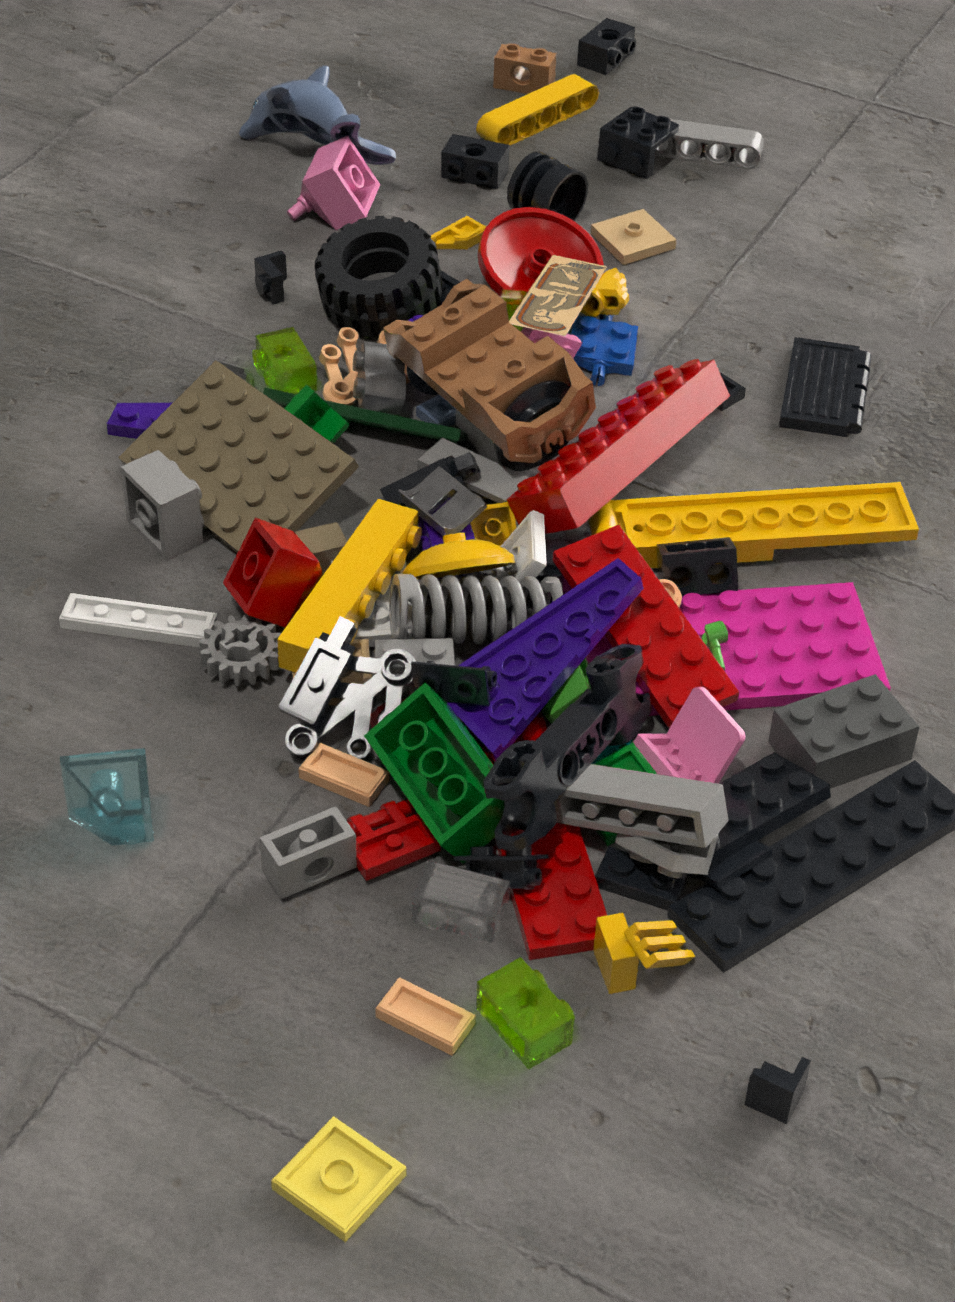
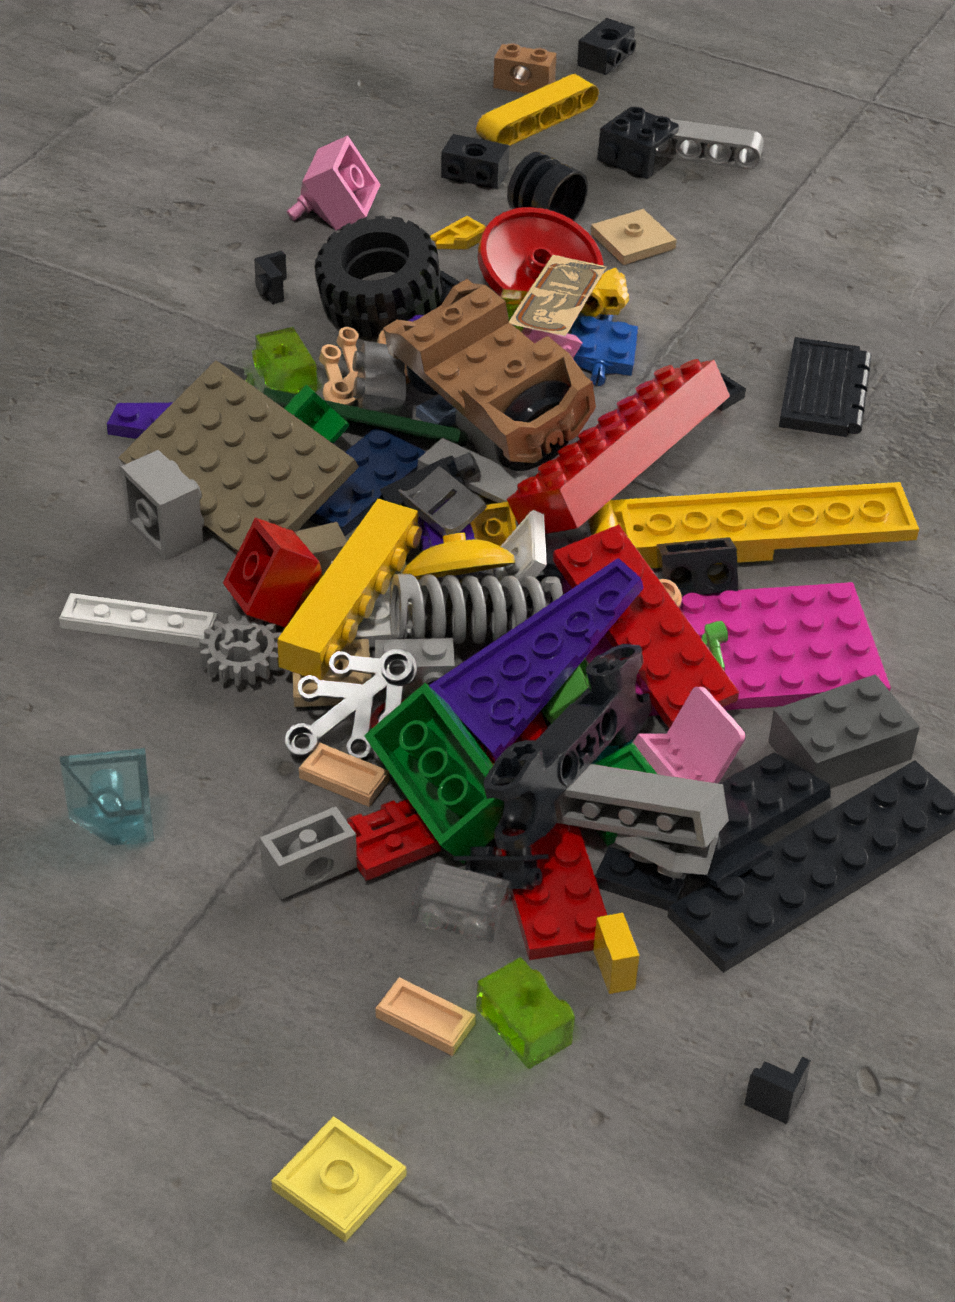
sand blue animal [239,66,396,165] -> none
hinge [278,616,357,728] -> none
black hinge [411,661,497,706] -> none
yellow tile [623,920,696,969] -> none
none -> dark blue plate [308,427,426,536]

